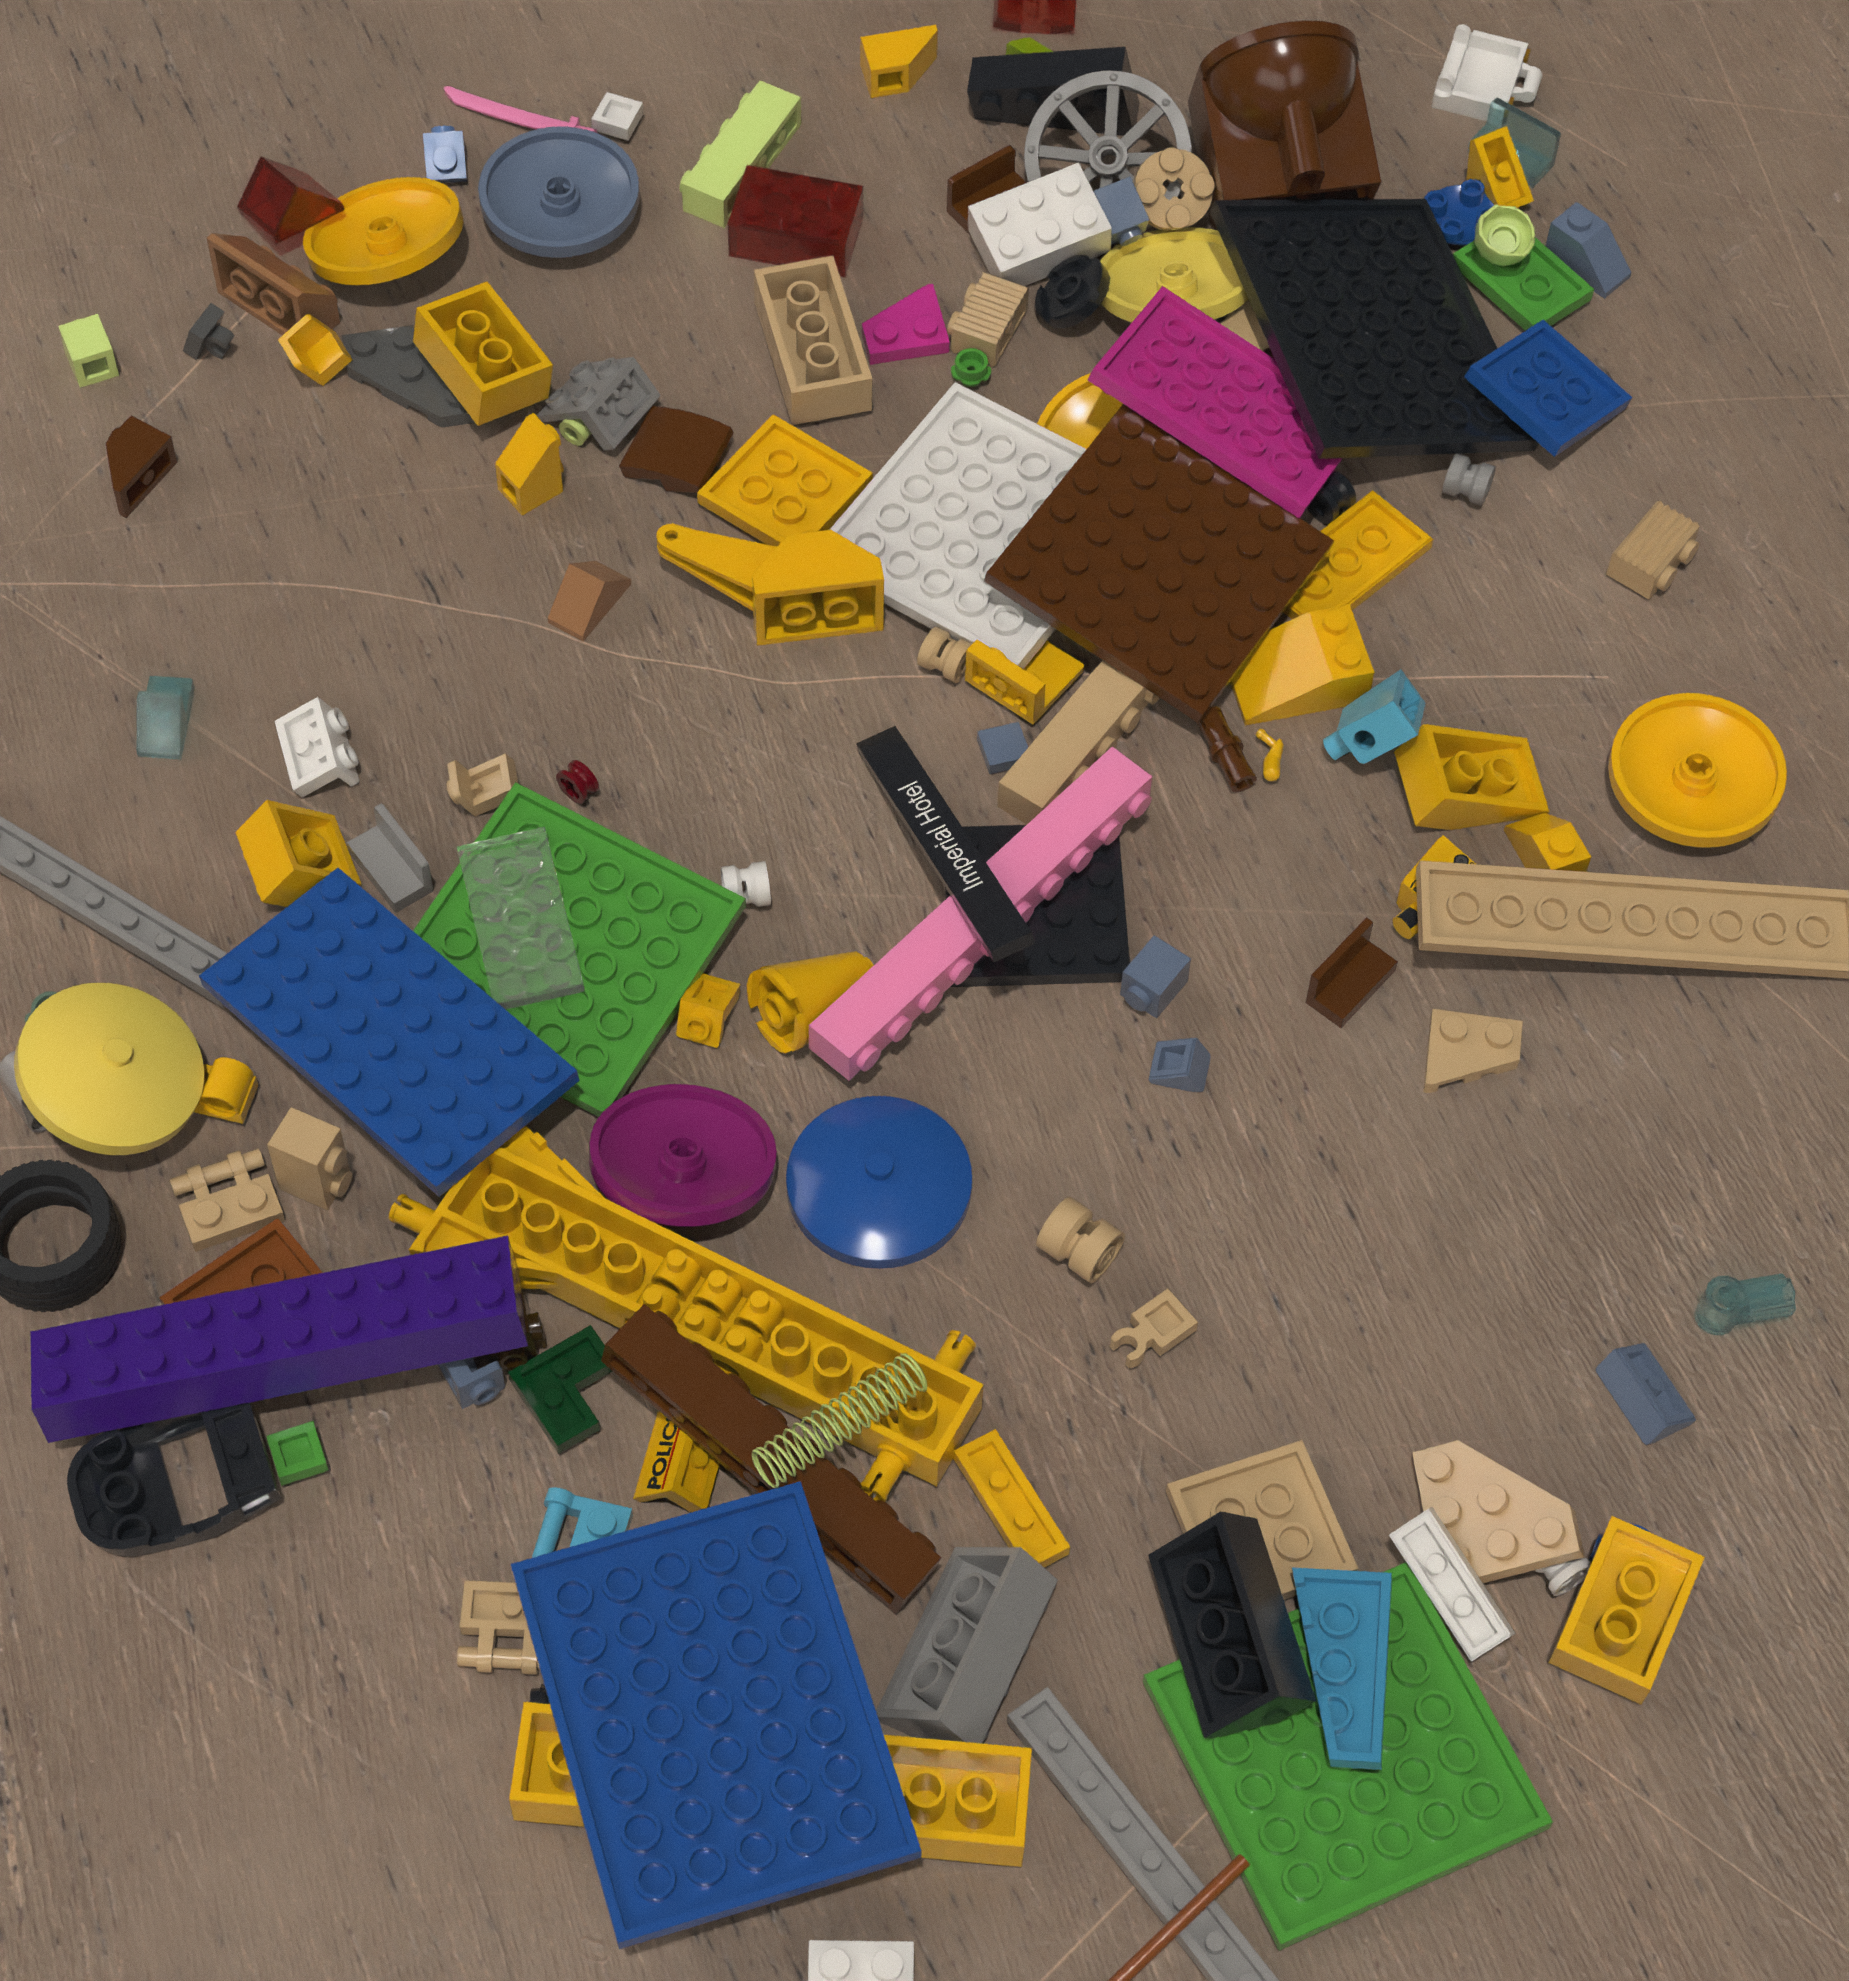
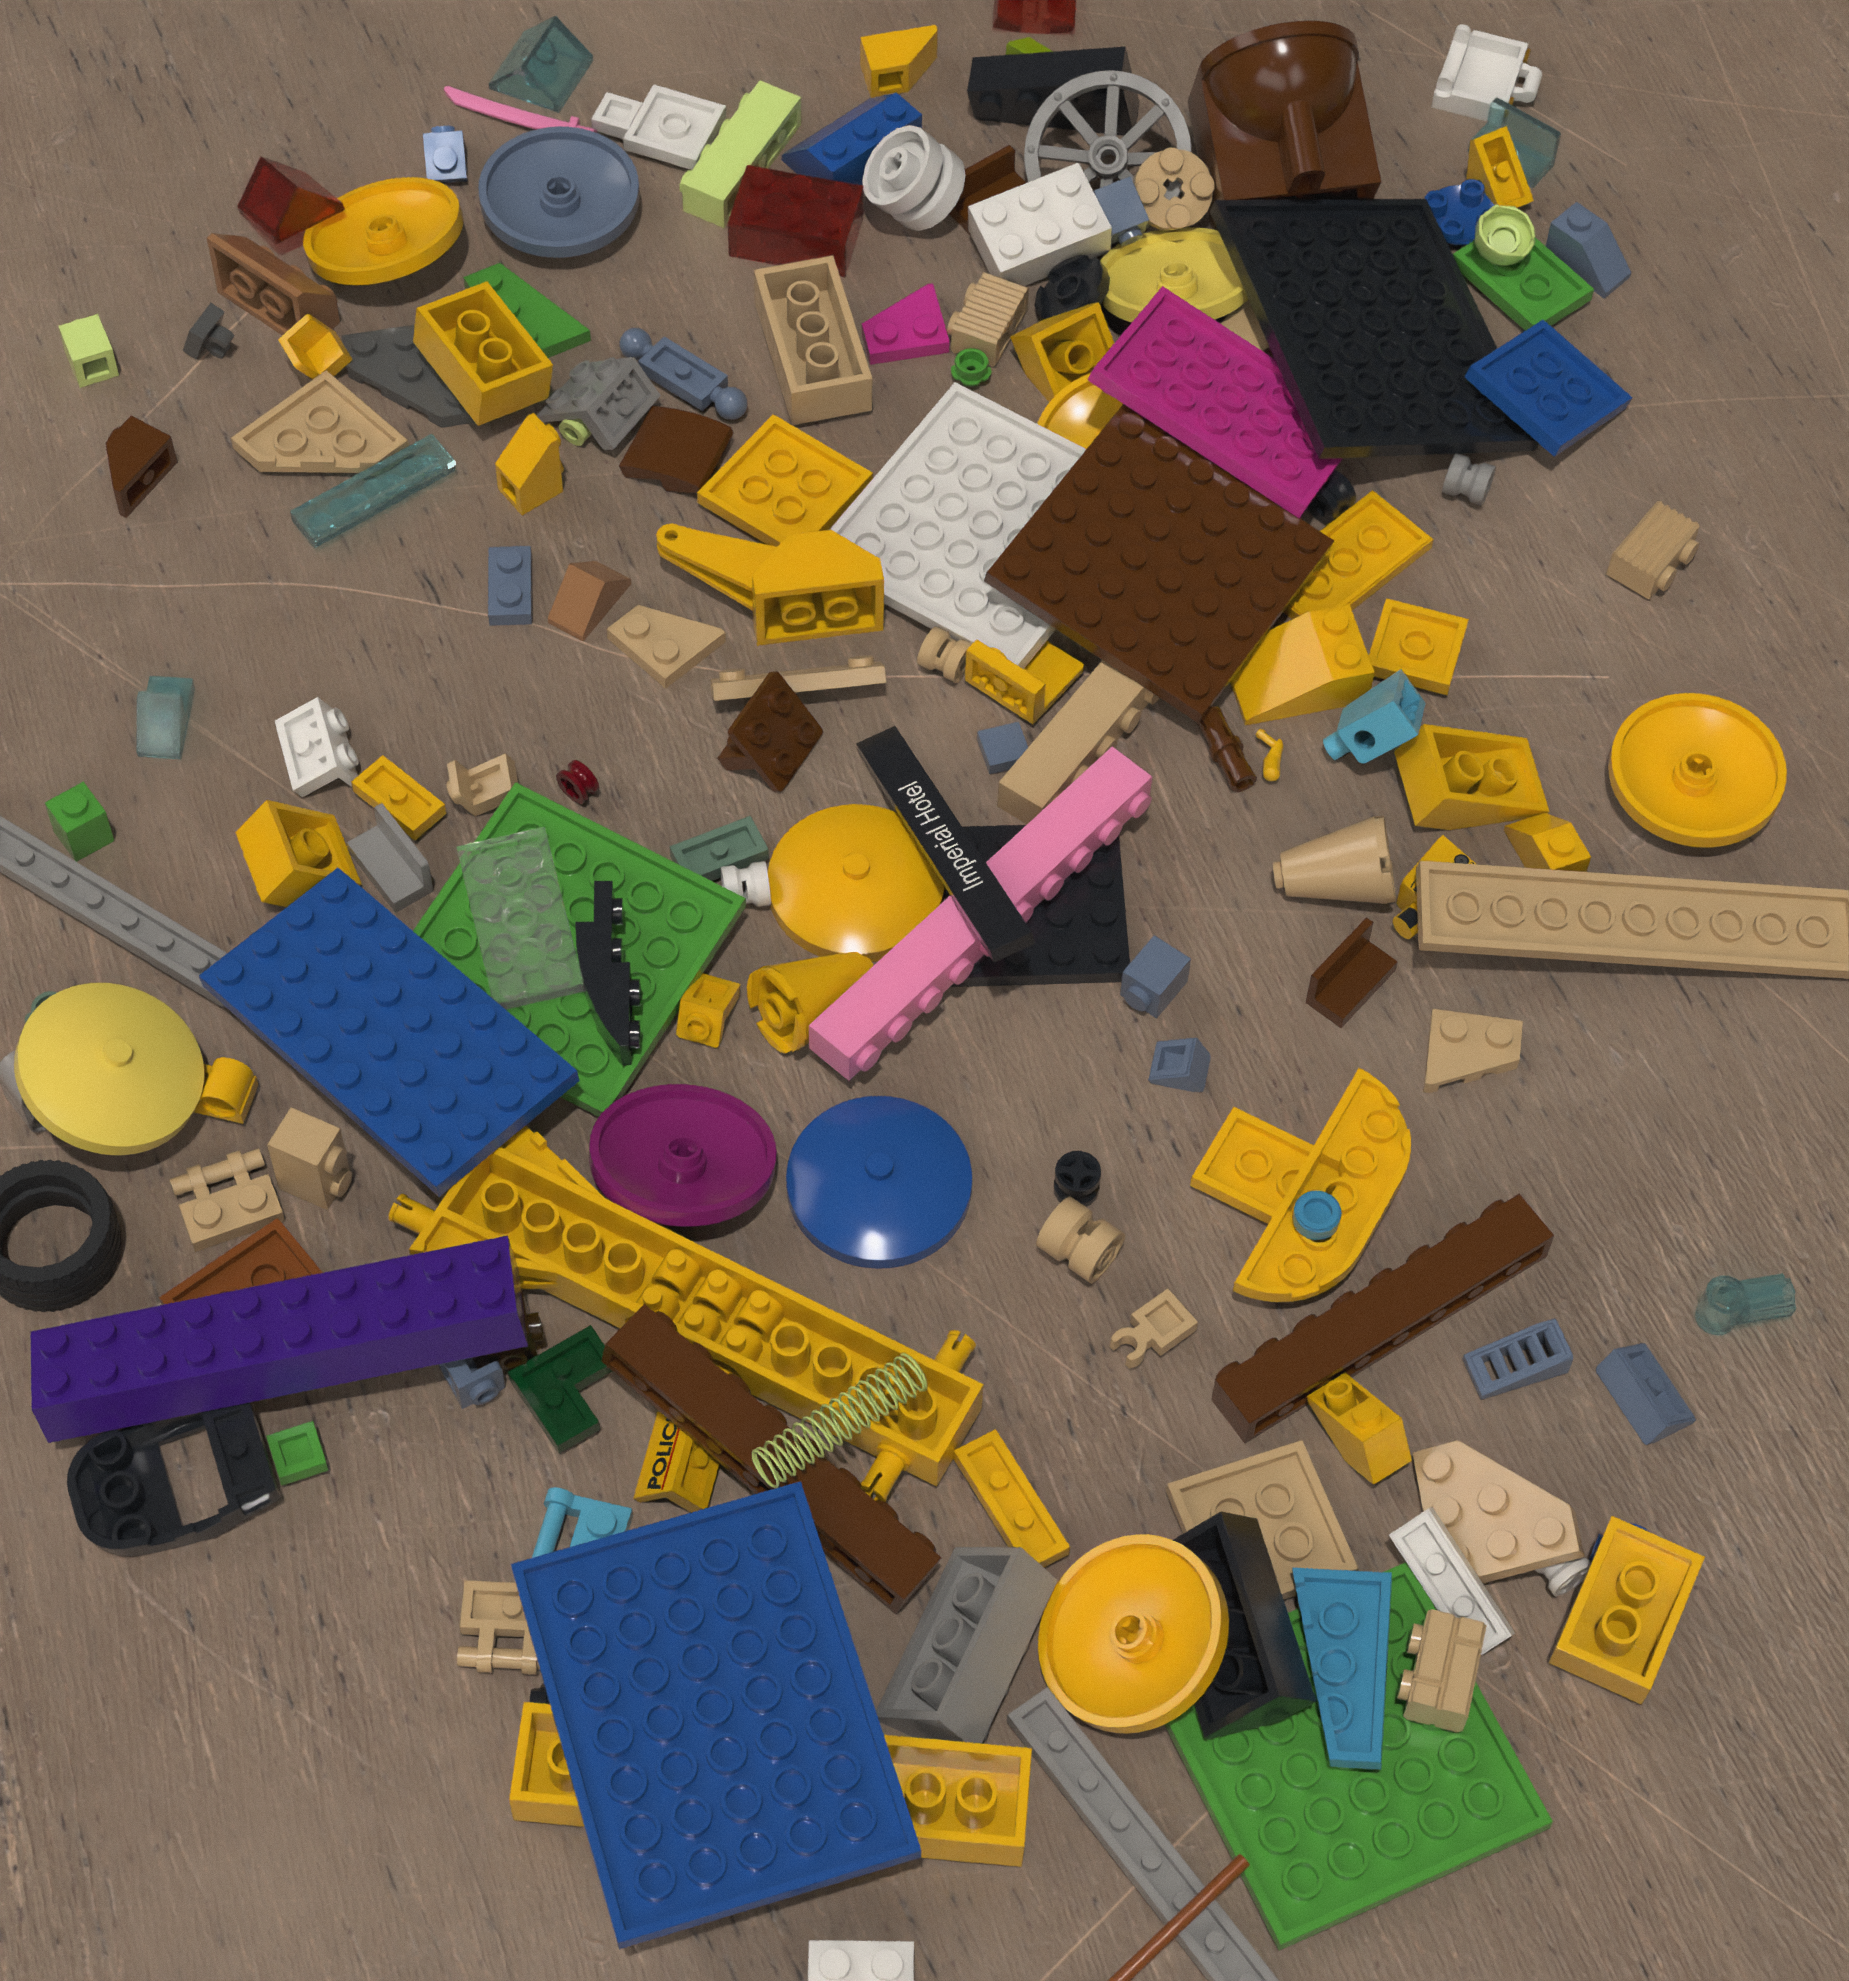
none -> bright green brick [45,781,114,862]
none -> tan plate [231,371,409,473]
none -> clear light blue plate [290,434,456,548]
none -> yellow plate [351,755,446,841]
none -> bright green wing [463,263,591,358]
none -> sand blue plate [488,546,532,626]
none -> clear light blue slope [489,15,593,113]
none -> black slope [575,881,641,1065]
none -> tan wing [607,605,726,689]
none -> sand blue plate [619,328,748,420]
none -> white plate [623,84,726,170]
none -> sand green plate [669,816,769,881]
none -> tan plate [710,655,886,701]
none -> reddish brown bracket [717,671,823,792]
none -> yellow dish [768,804,945,962]
none -> blue slope [781,93,922,205]
none -> white wheel [862,125,966,231]
none -> yellow slope [1010,302,1114,402]
none -> yellow dish [1038,1534,1229,1734]
none -> black wheel [1053,1151,1101,1207]
none -> yellow plate [1190,1068,1411,1302]
none -> reddish brown brick [1211,1194,1554,1444]
none -> tan cone [1273,815,1396,904]
none -> dark azure tile [1292,1191,1341,1240]
none -> yellow slope [1307,1373,1412,1485]
none -> yellow plate [1369,598,1469,695]
none -> tan brick [1397,1609,1487,1733]
none -> sand blue slope [1462,1318,1573,1400]

